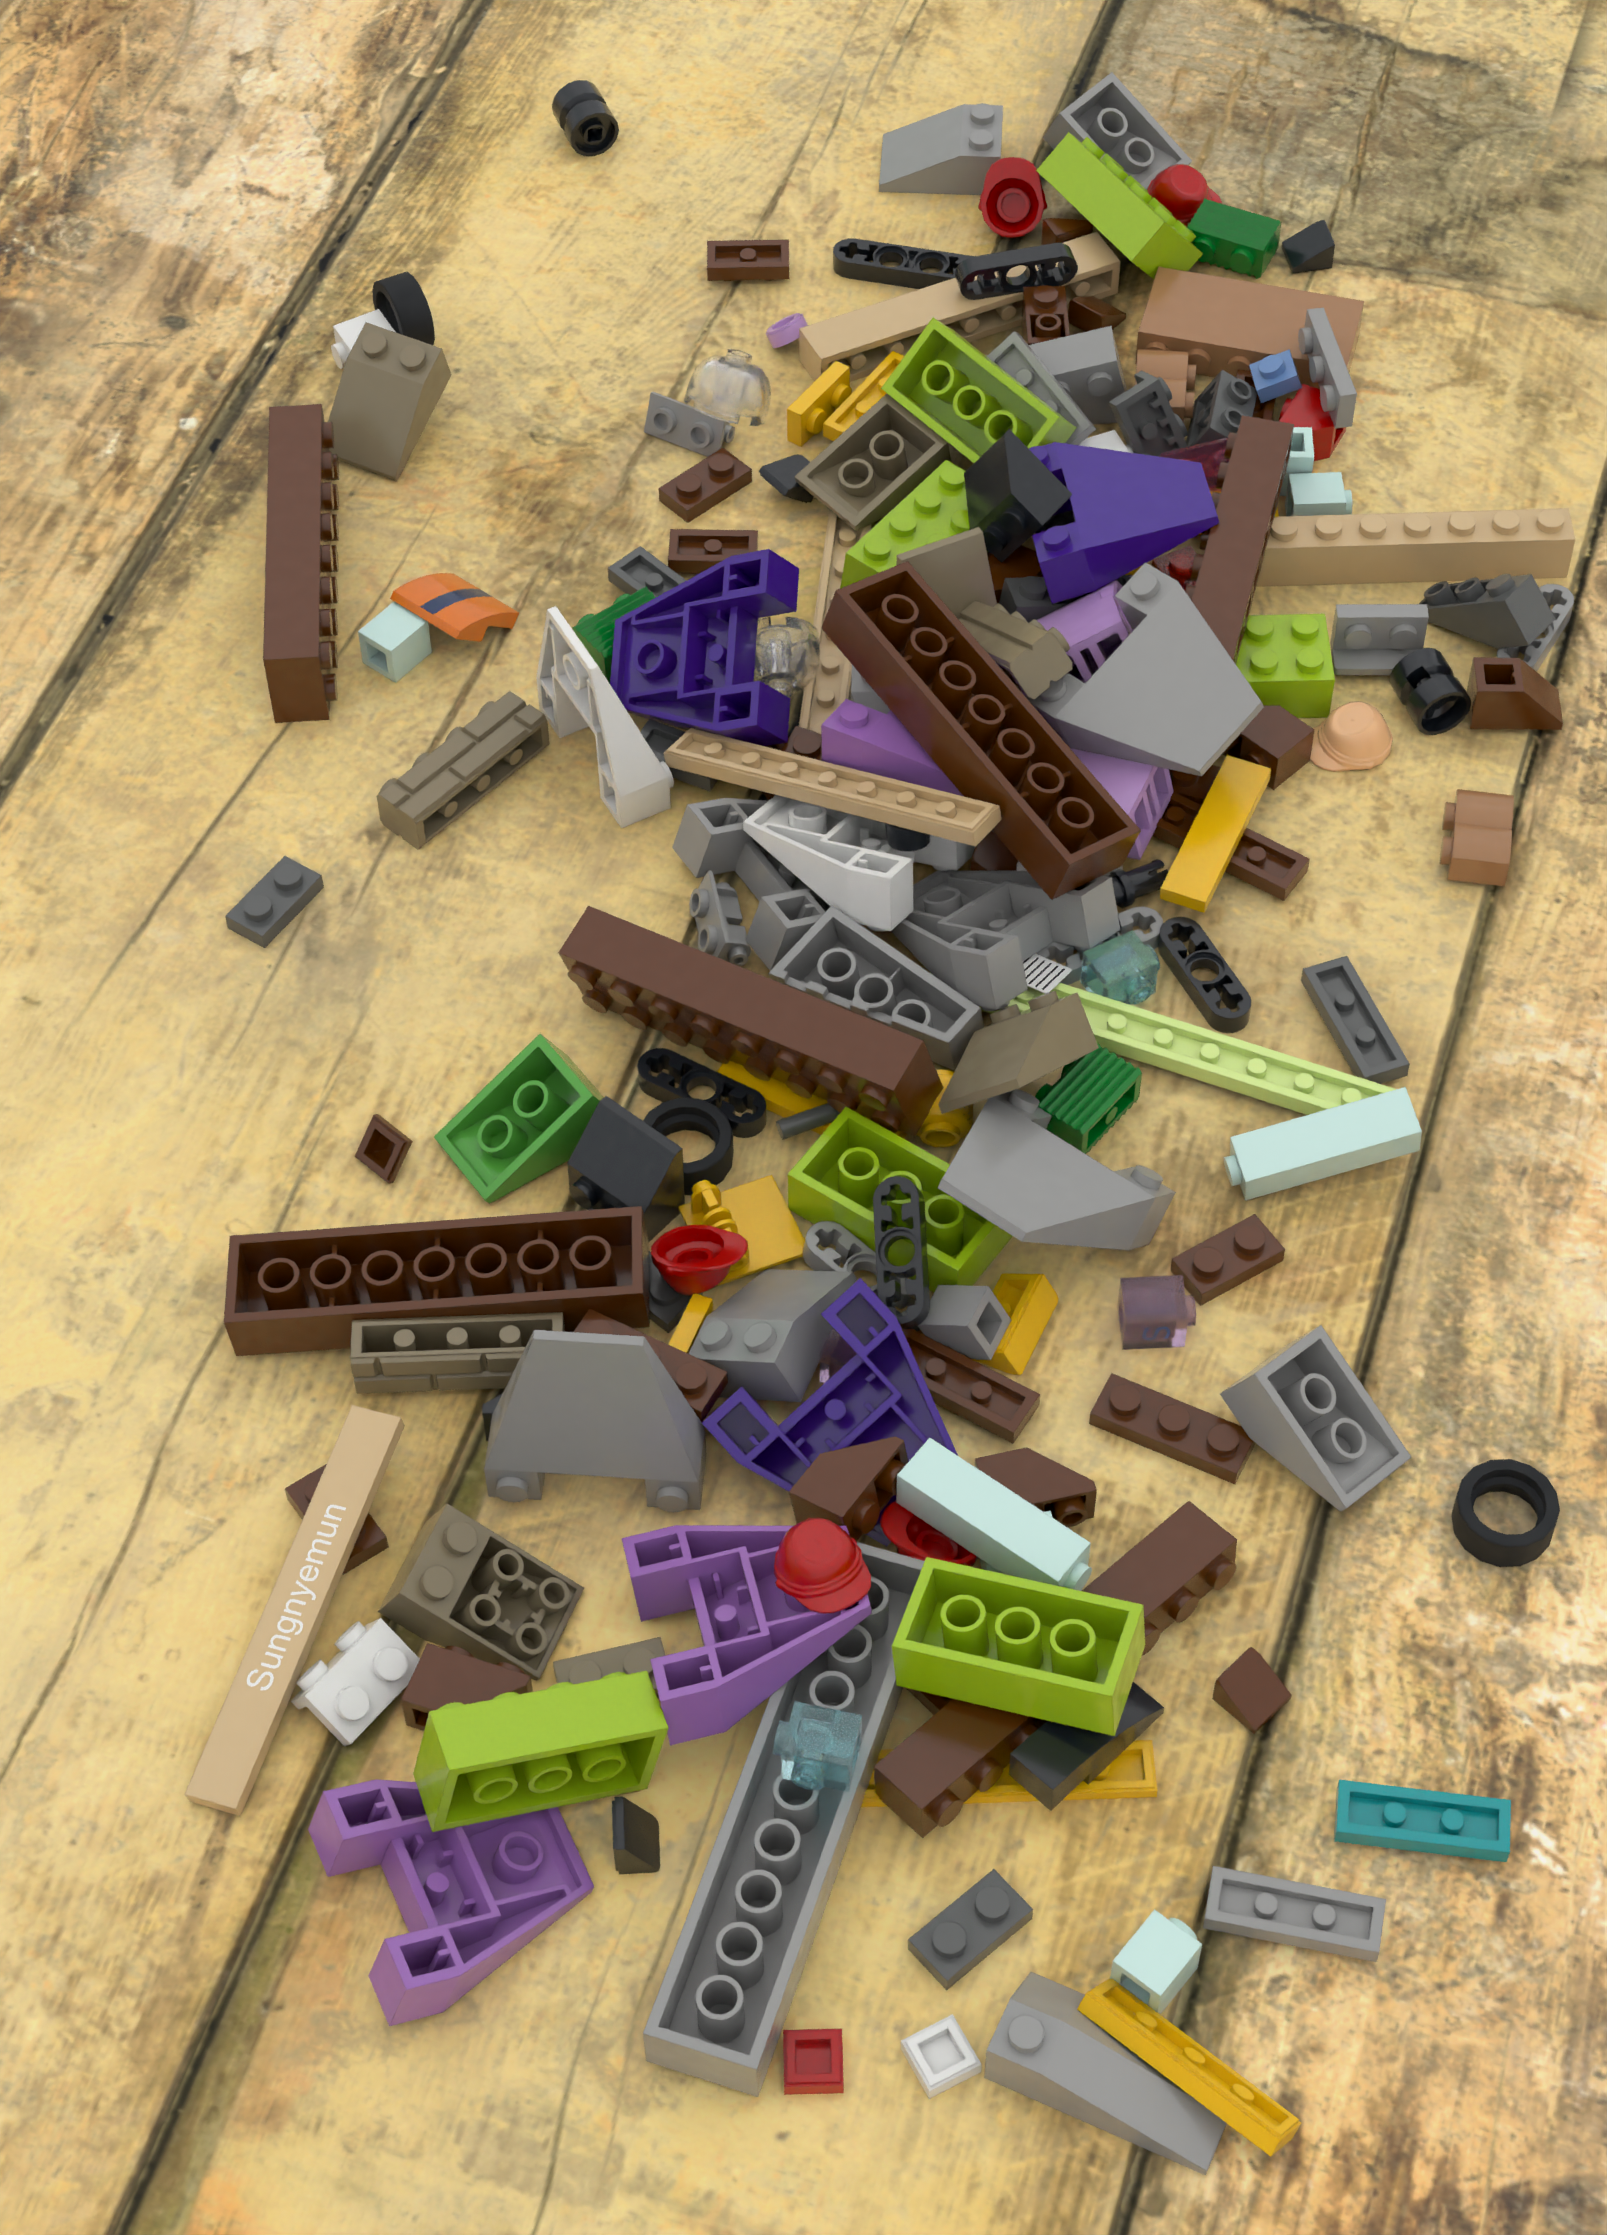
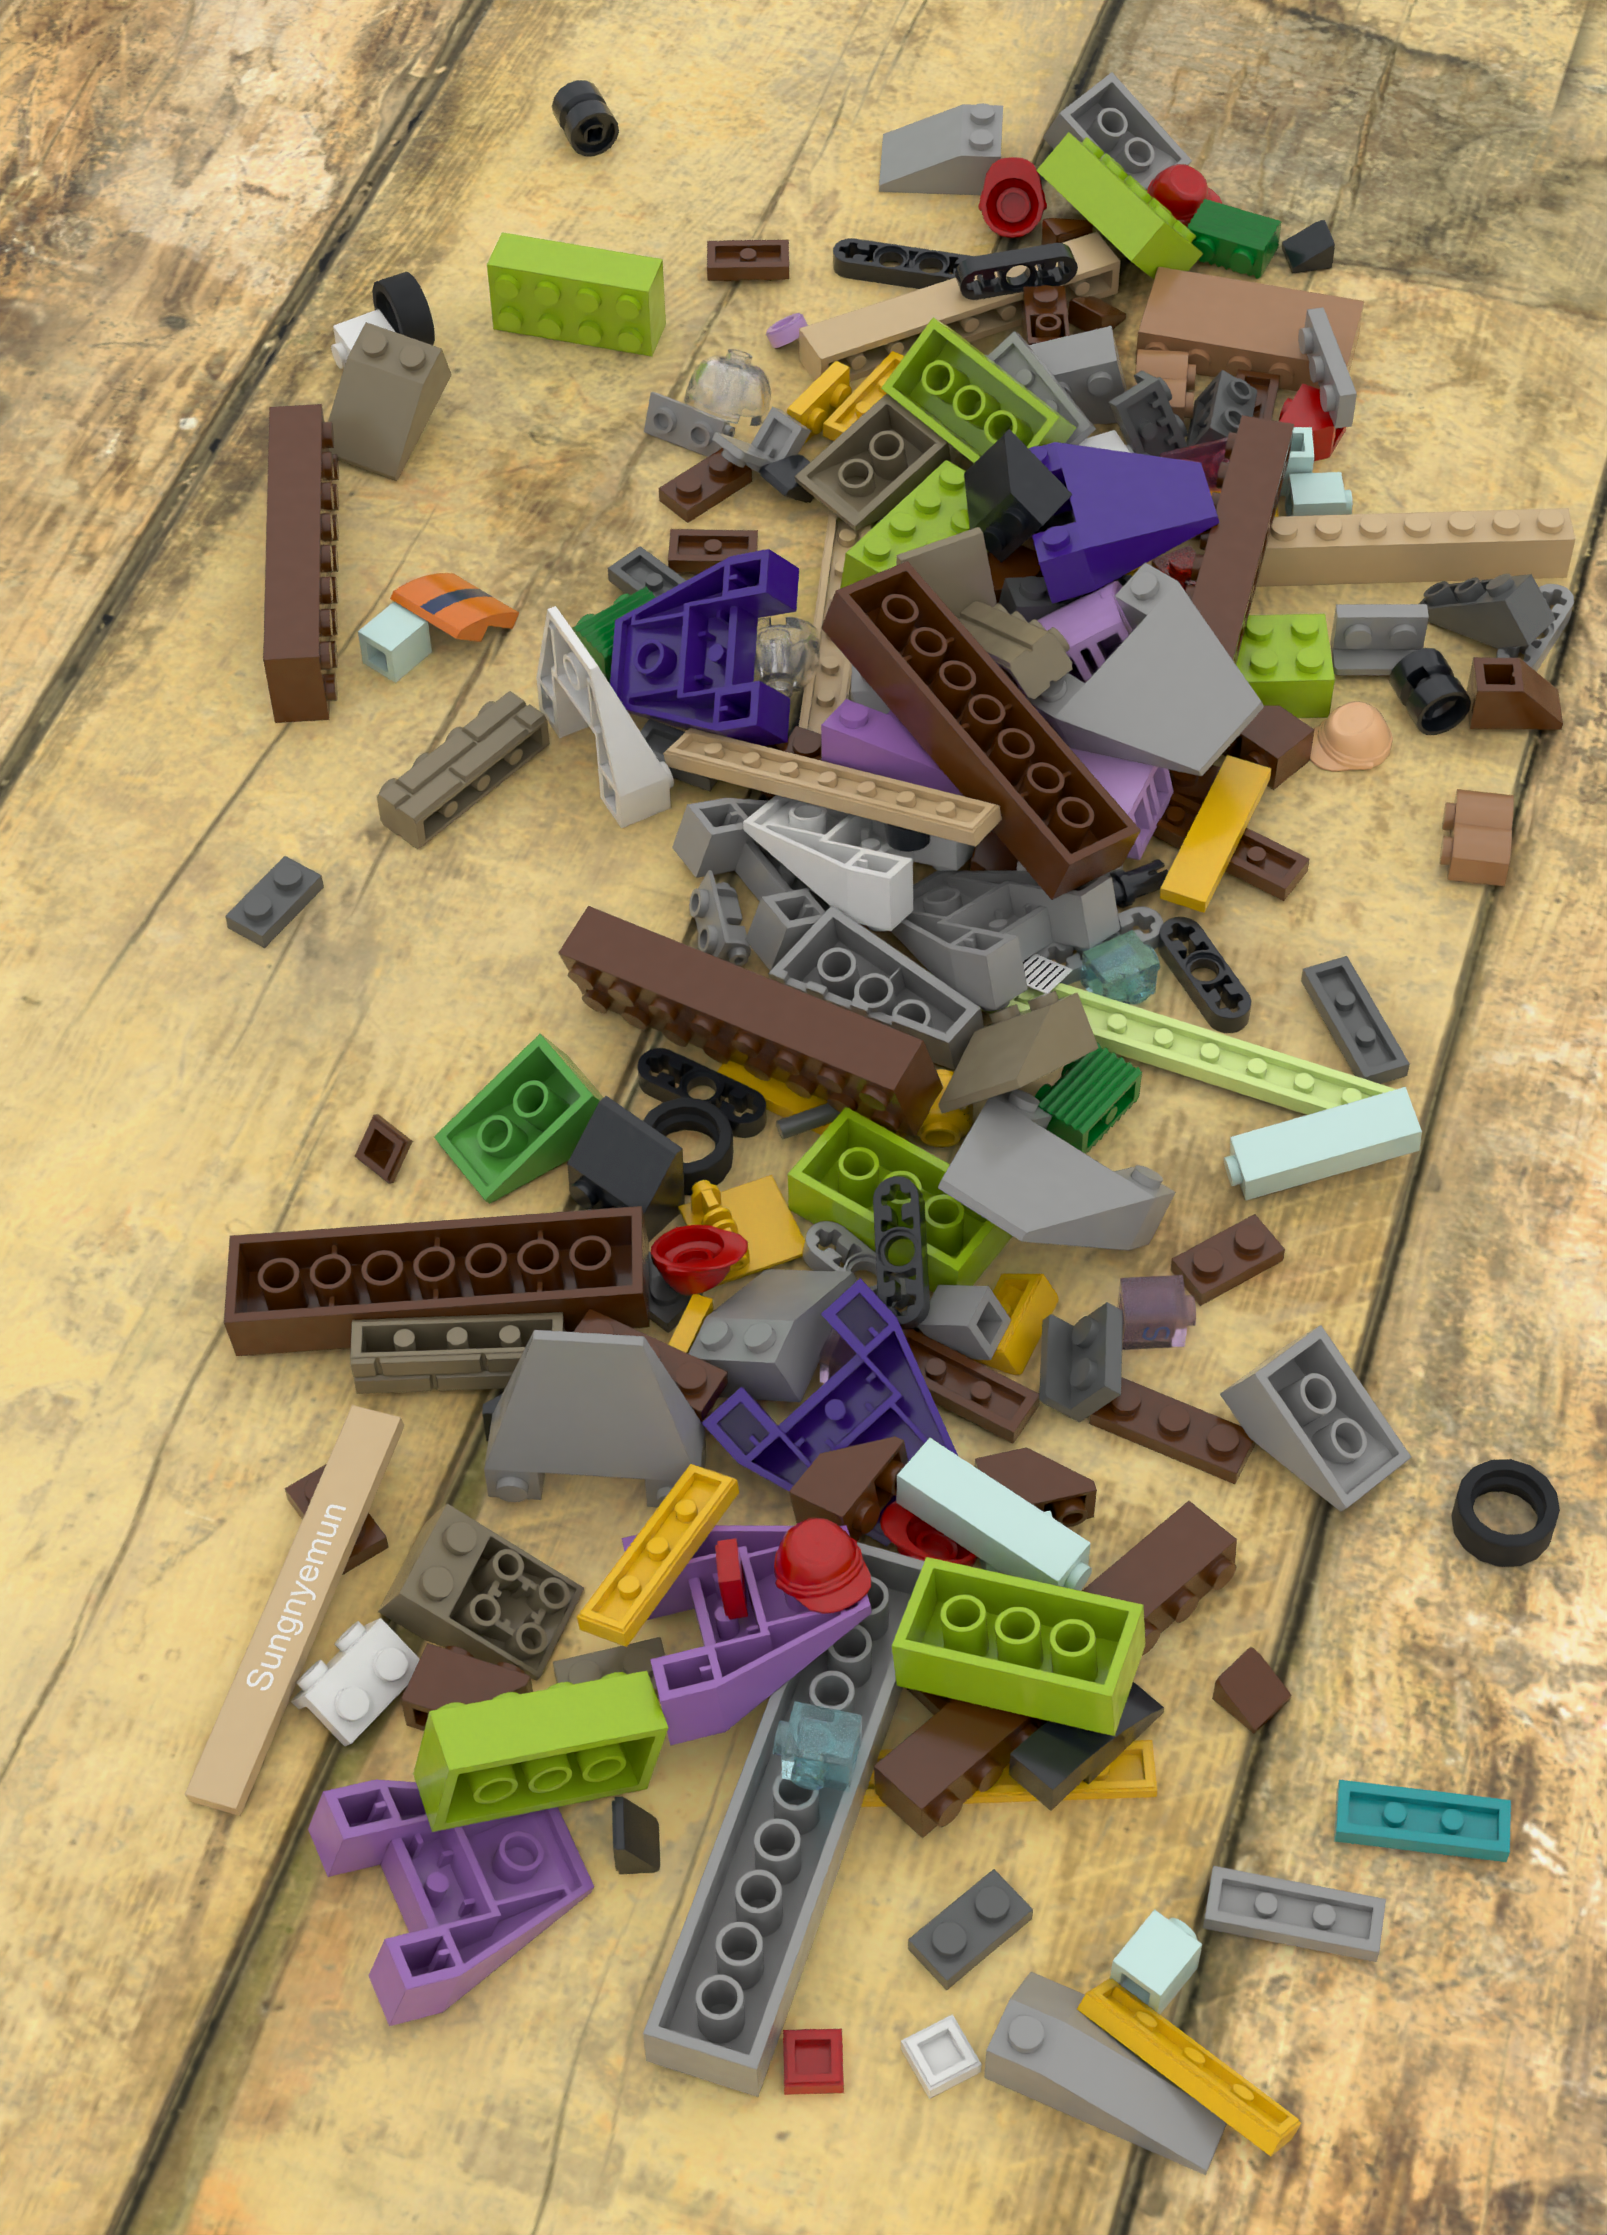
medium blue plate [1249,349,1302,403] -> none
none -> lime brick [487,232,666,357]
none -> yellow tile [576,1464,739,1647]
none -> light grey bracket [712,406,811,473]
none -> red tile [715,1538,748,1620]
none -> dark grey bracket [1039,1302,1123,1423]

